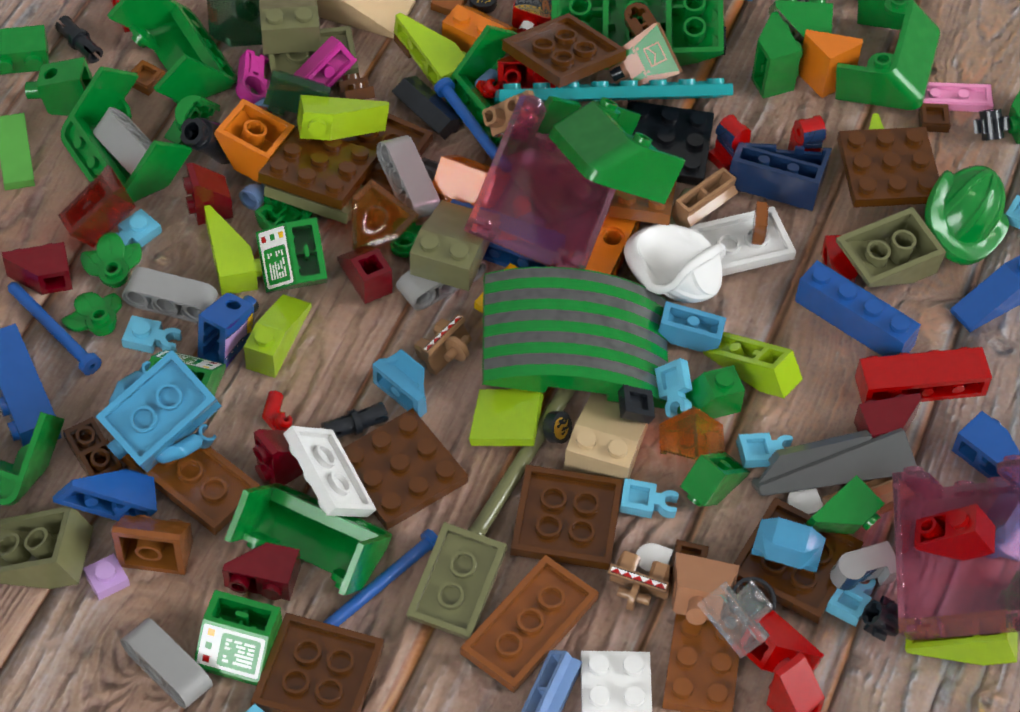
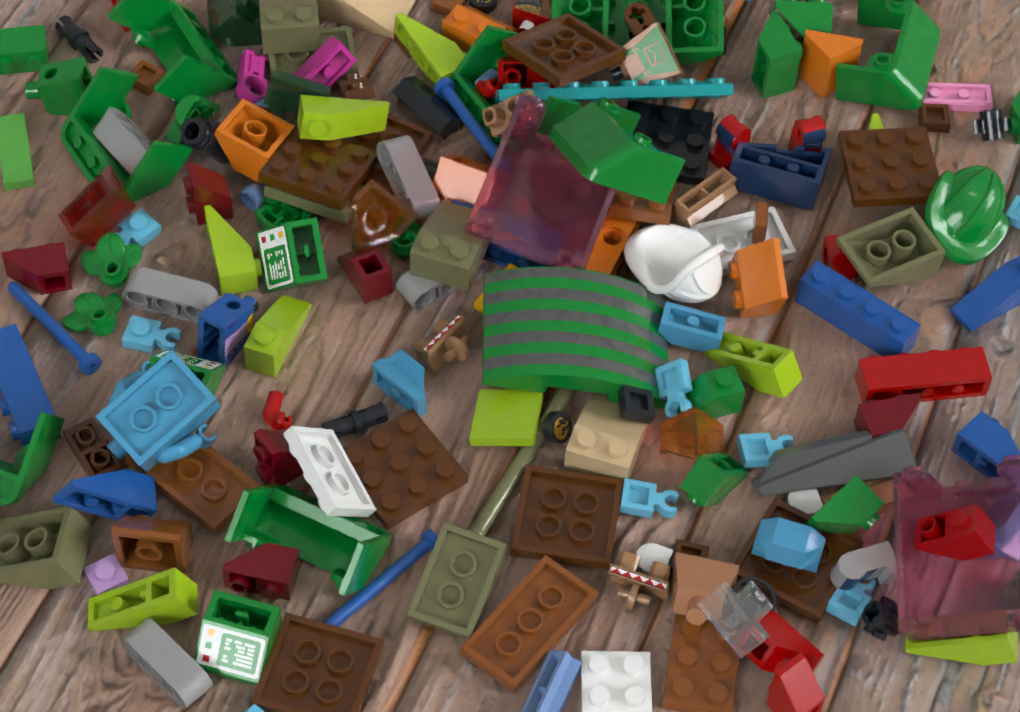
none -> lime slope [88,567,198,631]
none -> orange slope [728,238,788,318]

